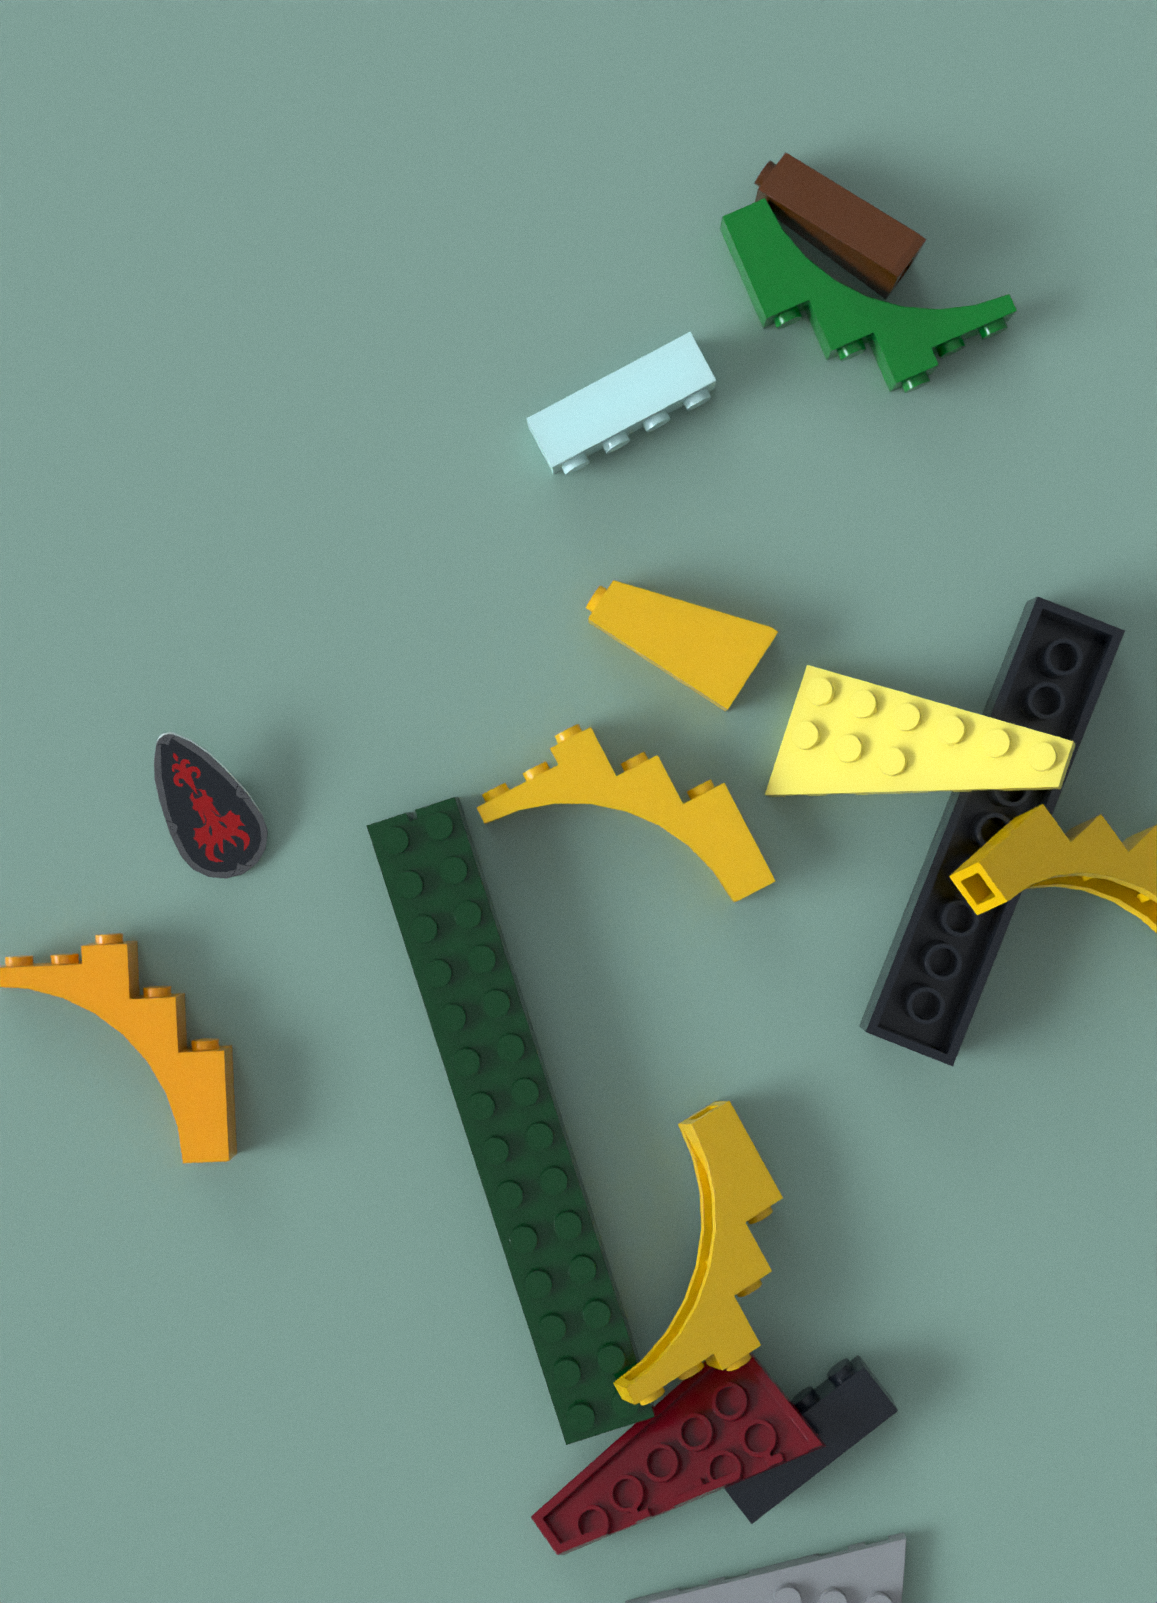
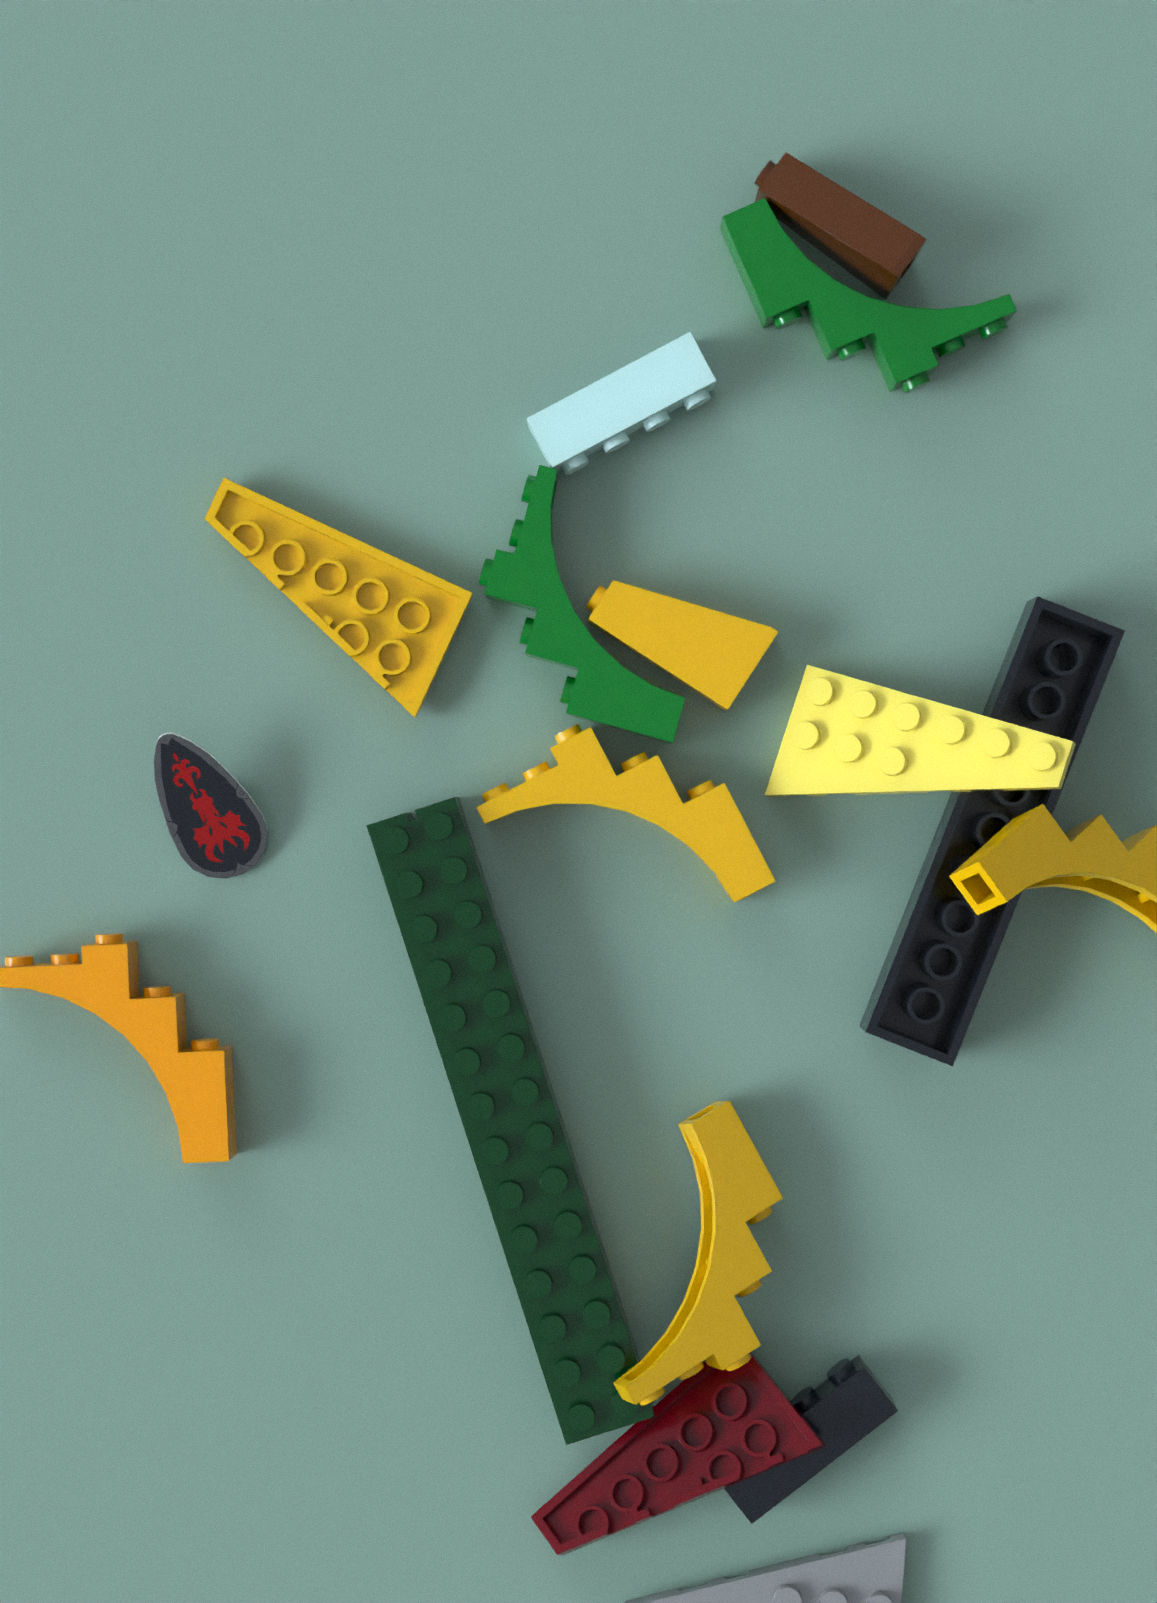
none -> yellow wing [204,477,474,718]
none -> green arch [479,465,685,744]

